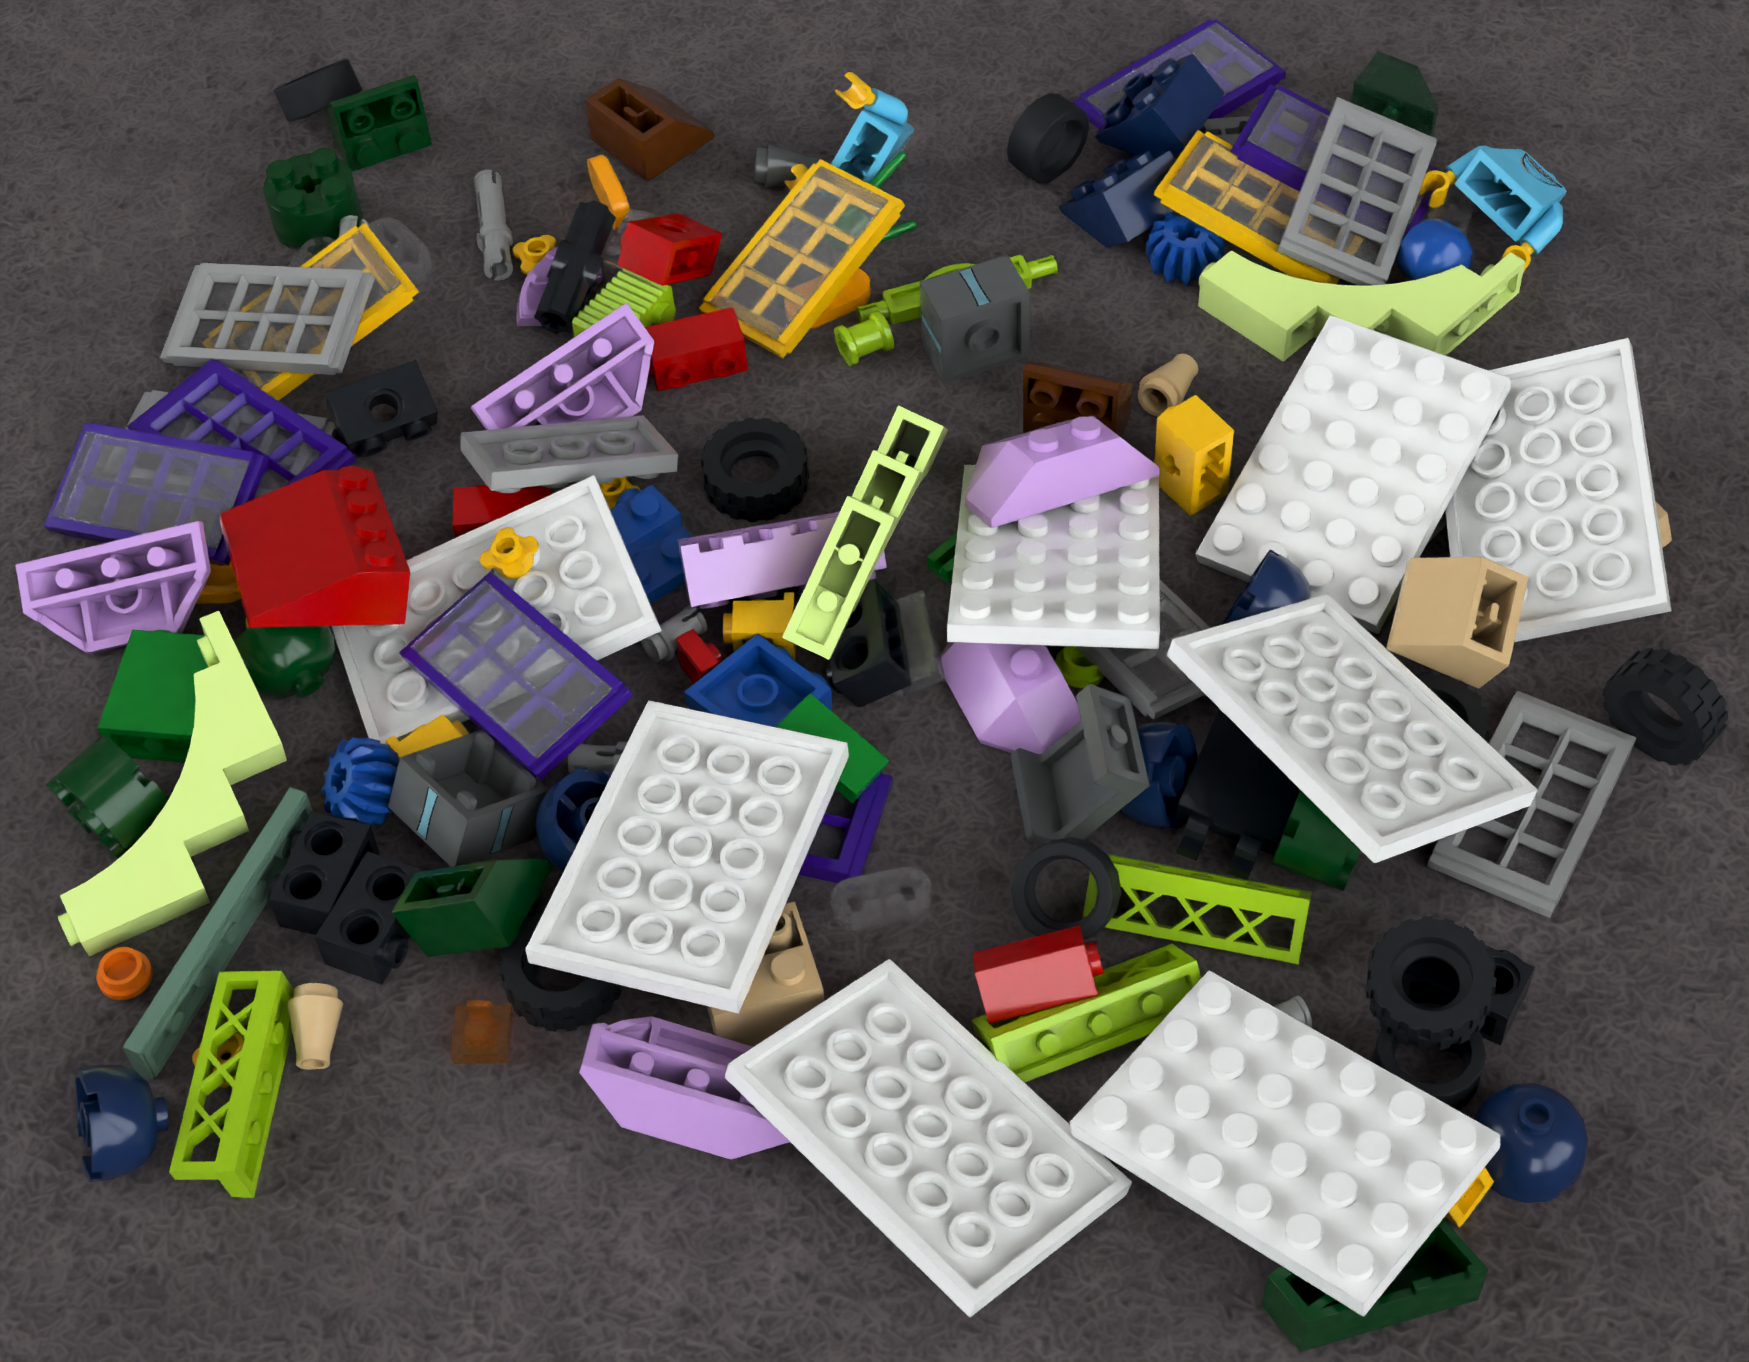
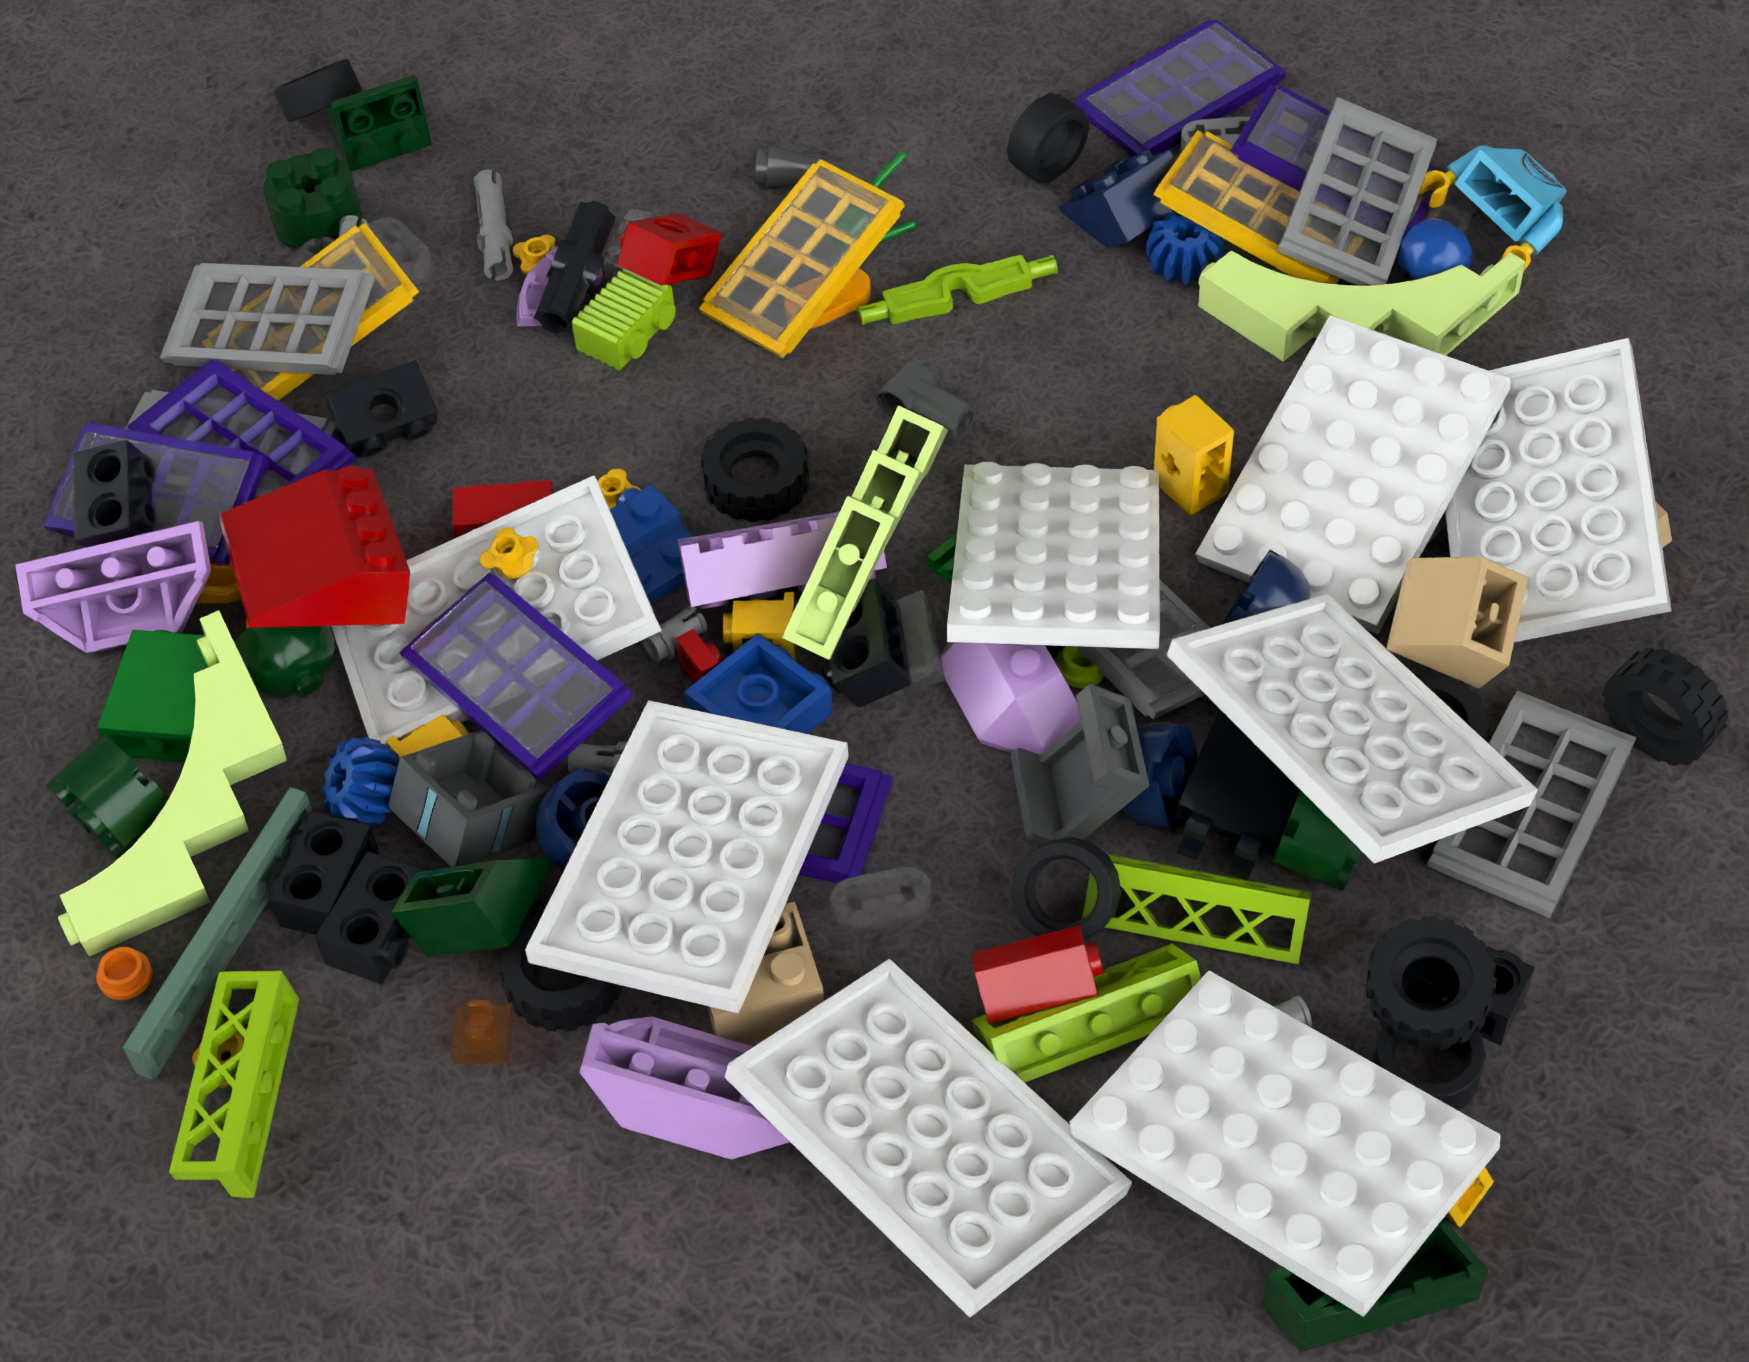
dark blue cylinder [75,1065,168,1182] -> none
tan cone [287,983,343,1070] -> none
light grey plate [460,415,678,493] -> none
lavender wedge [471,303,654,430] -> none
reddish brown slope [585,78,714,182] -> none
light orange tile [587,154,632,230] -> none
red brick [644,307,748,392] -> none
green tile [776,693,889,803] -> none
medium azure torso [784,72,915,201] -> none
lime bush [834,310,894,367] -> none
dark grey container [920,255,1030,384] -> none
lavender wedge [965,416,1160,528] -> none
reddish brown slope [1023,362,1132,437] -> none
dark blue slope [1095,53,1225,155] -> none
tan cone [1138,354,1198,417] -> none
clear green slope [1351,51,1438,137] -> none
dark blue cylinder [1474,1083,1588,1203] -> none
none -> black brick [73,440,157,548]
none -> dark grey piece [876,361,977,441]

